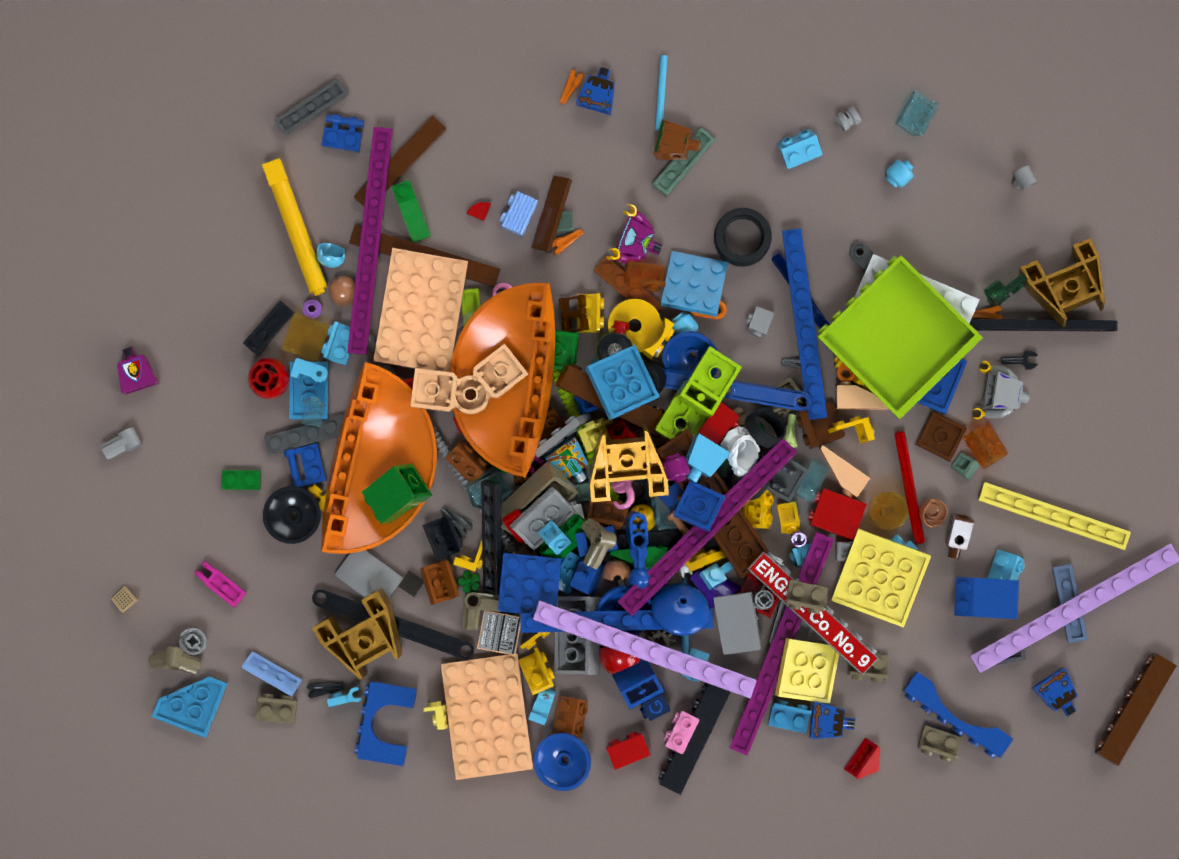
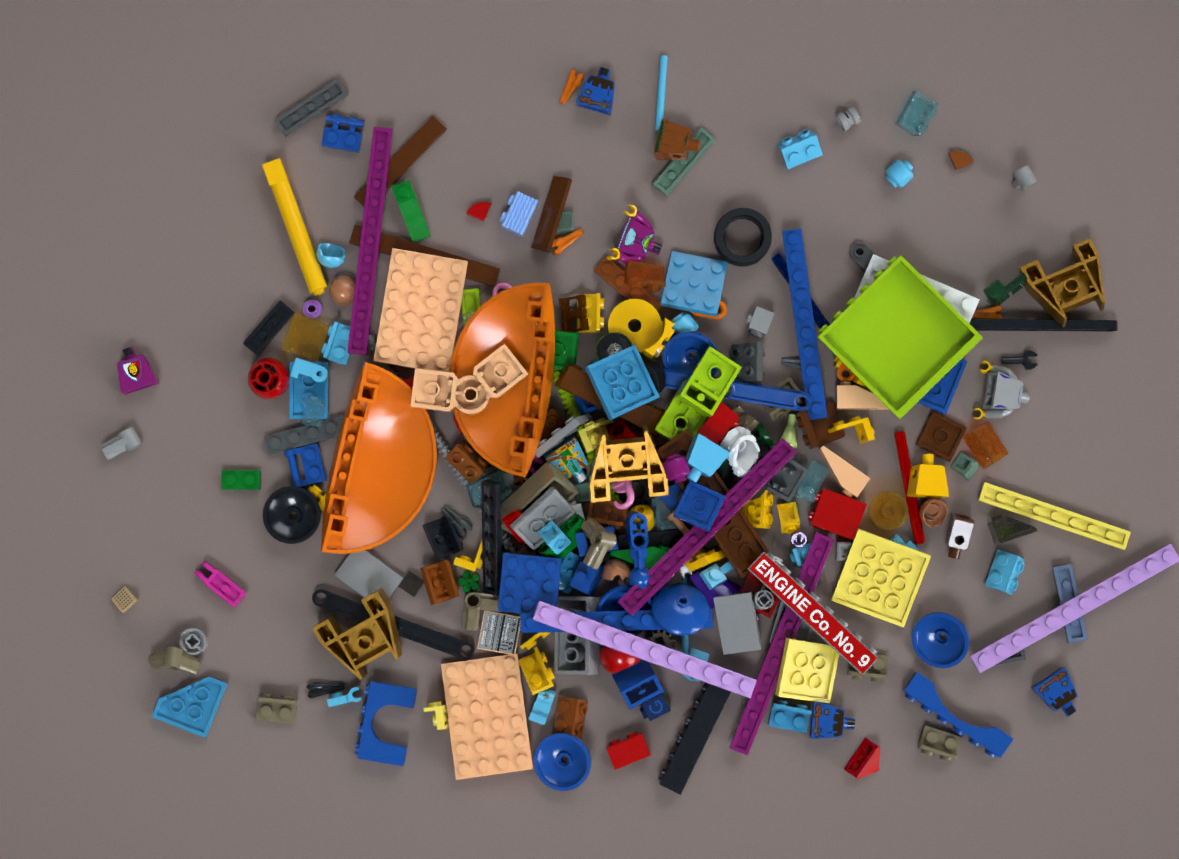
light blue plate [242,651,302,696] -> none
green slope [361,464,432,524] -> none
red plate [611,320,630,334] -> none
bright pink bracket [663,711,699,754] -> none
black tyre [745,408,786,449] -> none
dark tan bracket [785,580,828,614] -> none
blue slope [954,577,1019,619] -> none
reddish brown brick [1095,653,1177,766] -> none
none -> dark grey plate [731,342,765,382]
none -> yellow torso [907,454,949,499]
none -> blue dish [912,612,970,668]
none -> dark orange tile [948,151,974,170]
none -> clear smoke slope [987,514,1037,545]

